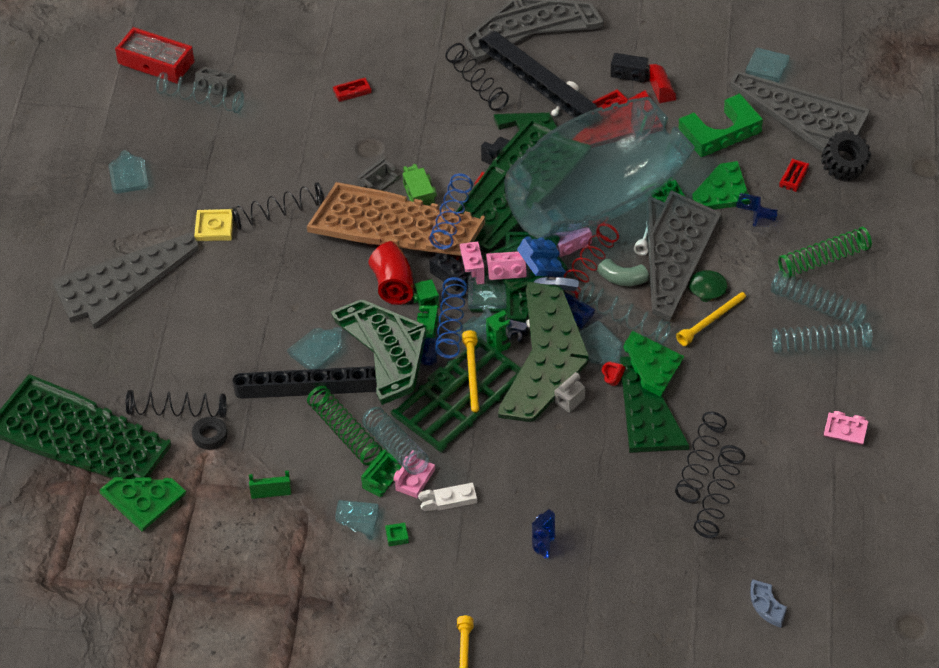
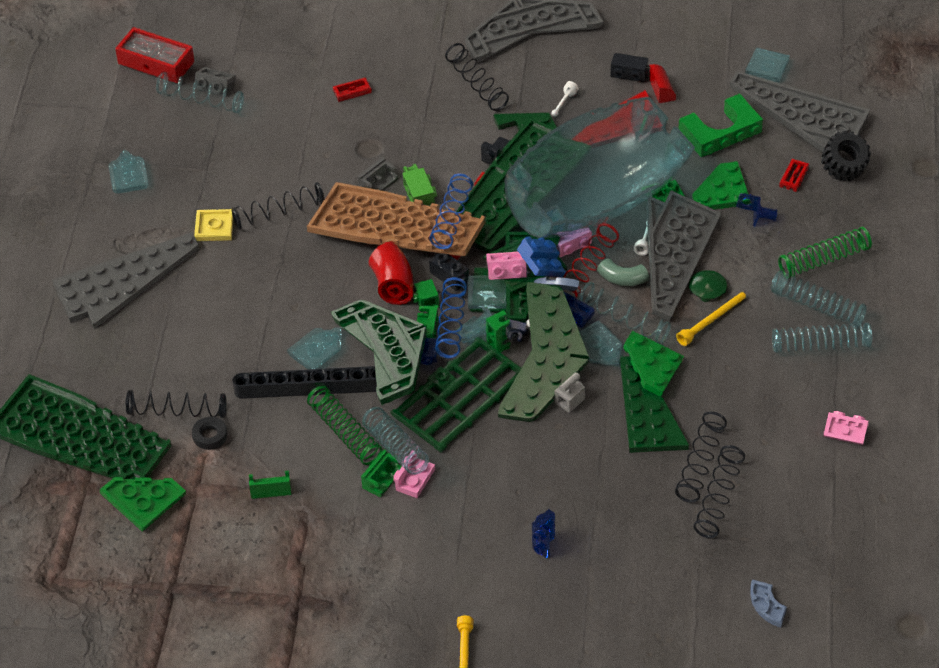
clear light blue wing [335,500,379,540] -> none
green tile [385,522,409,547] -> none
white hinge [418,483,477,512] -> none
bright pink bracket [460,242,484,285] -> none
yellow piece [462,330,479,413] -> none
black beam [479,31,600,125] -> none
red tile [592,89,628,115] -> none
red tile [602,362,626,386] -> none

